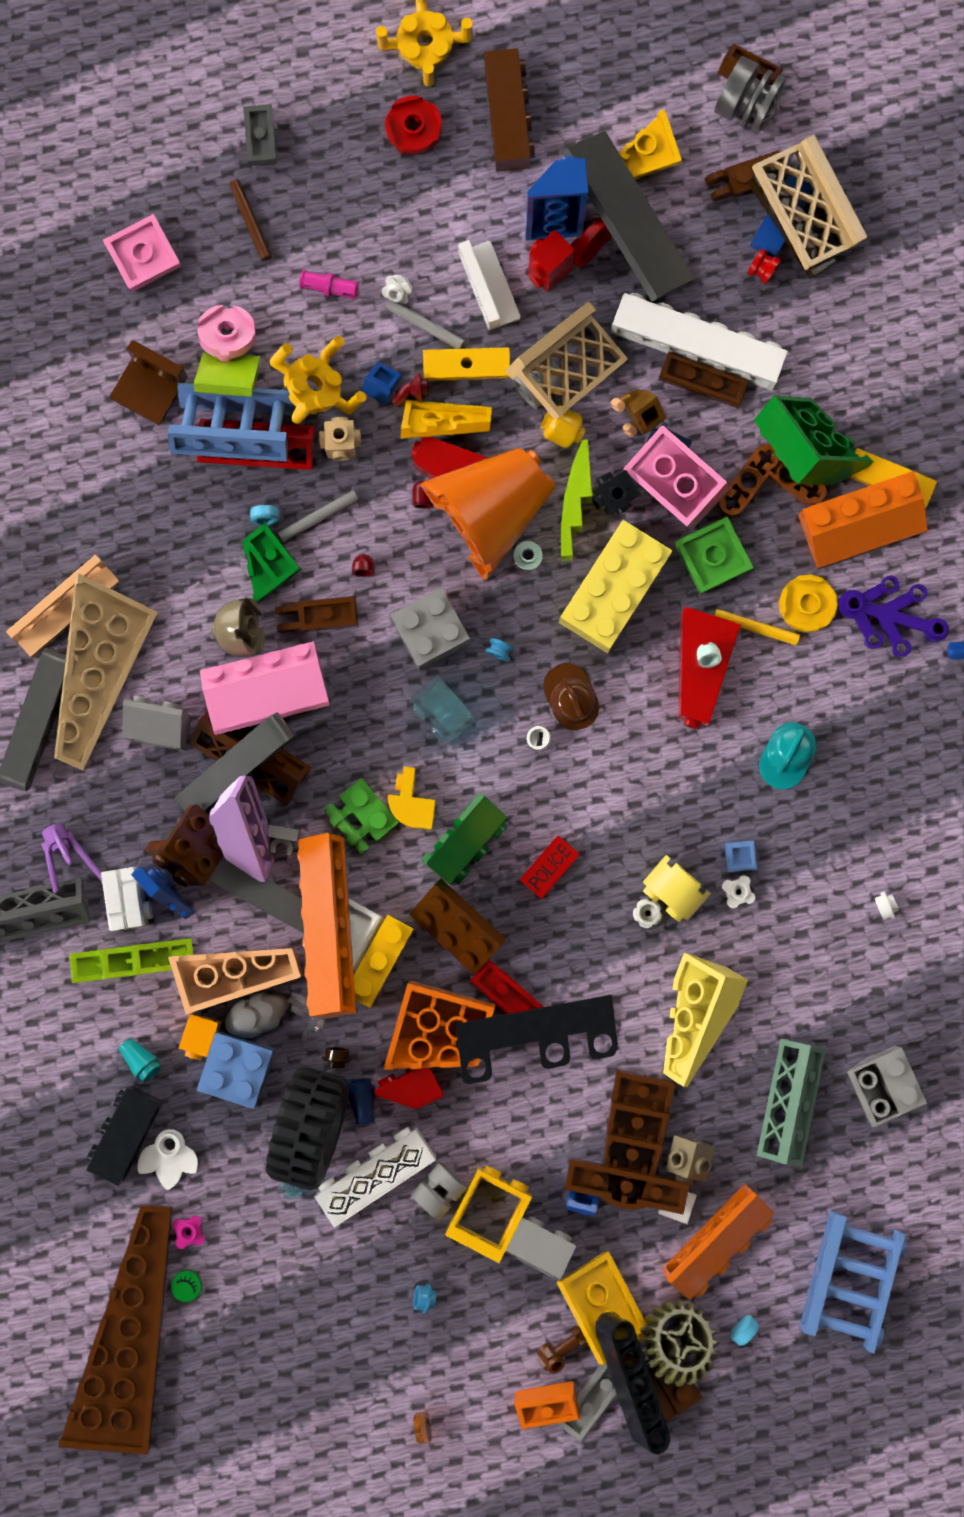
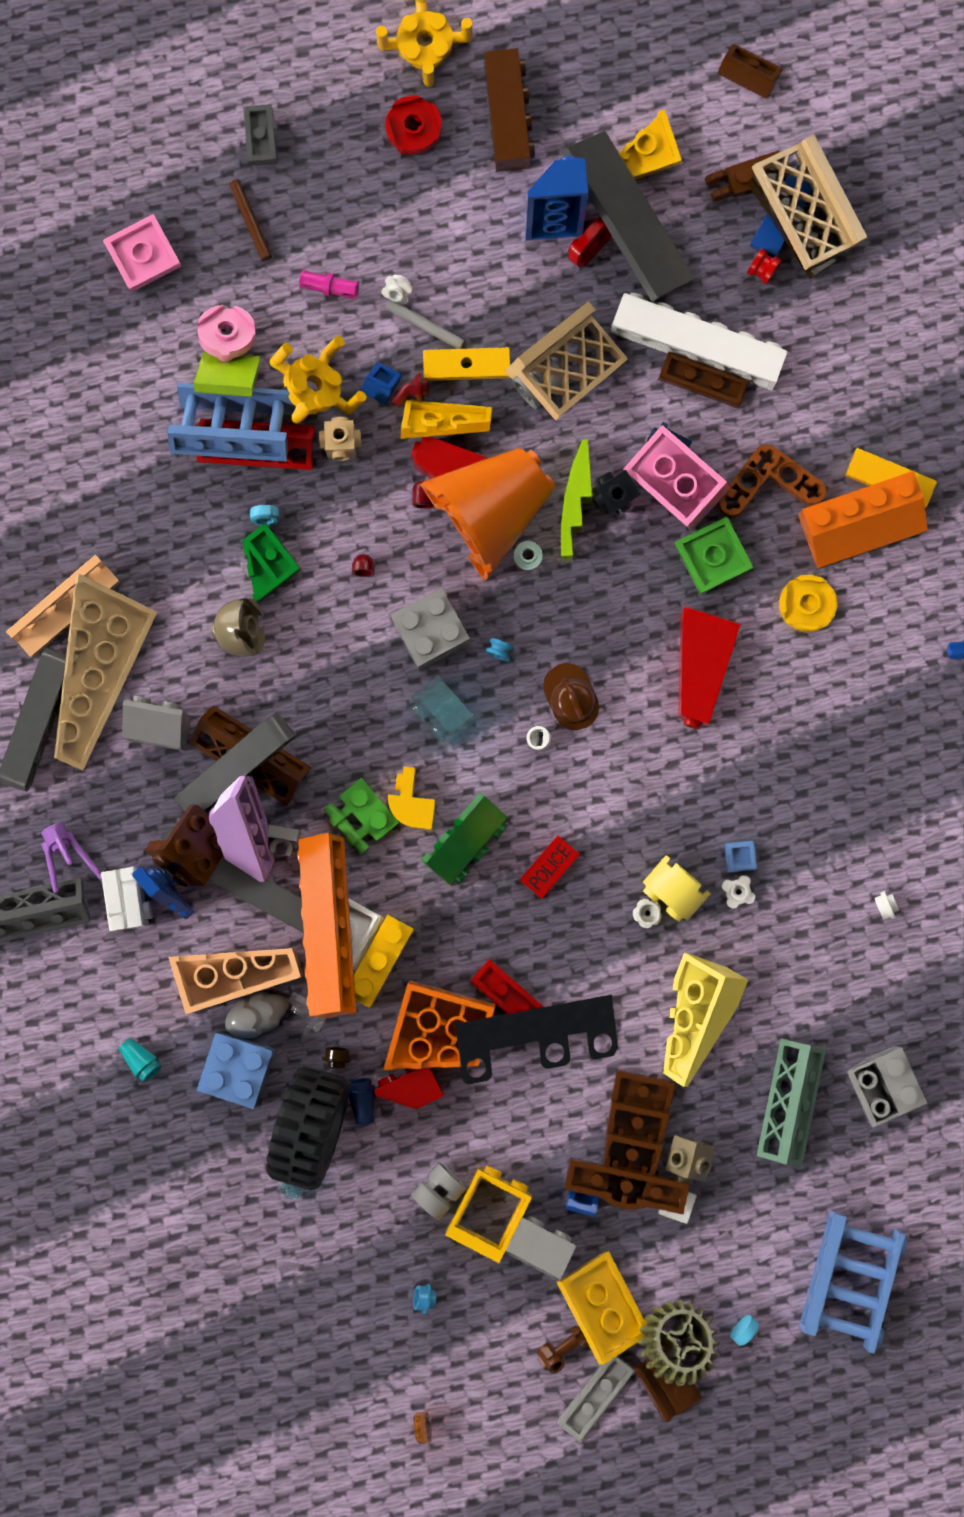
reddish brown wing [59,1204,173,1455] -> none
lime slope [69,938,193,983] -> none
black brick [86,1086,164,1186] -> none
reddish brown bracket [110,340,188,425] -> none
white plate [138,1129,198,1190] -> none
green tile [171,1270,203,1302] -> none
dark pink plate [172,1215,205,1249] -> none
light orange brick [179,1013,222,1061] -> none
bright pink slope [200,641,330,735] -> none
reddish brown hinge [275,596,359,633] -> none
light grey bar [278,490,359,543] -> none
white brick [315,1127,436,1228] -> none
reddish brown plate [409,878,507,975] -> none
white panel [458,240,520,331] -> none
orange slope [514,1381,581,1430] -> none
red brick [528,230,575,293] -> none
yellow head [540,405,586,448] -> none
light yellow brick [559,520,672,654] -> none
black beam [595,1312,671,1455] -> none
pearl gold piece [611,389,667,437] -> none
orange slope [661,1184,774,1300] -> none
light aqua hinge [697,642,722,668] -> none
flat silver wheel [714,56,786,135] -> none
yellow bar [714,609,800,645] -> none
green wedge [754,395,874,485] -> none
teal piece [759,722,816,790] -> none
dark purple plant [838,575,949,658] -> none

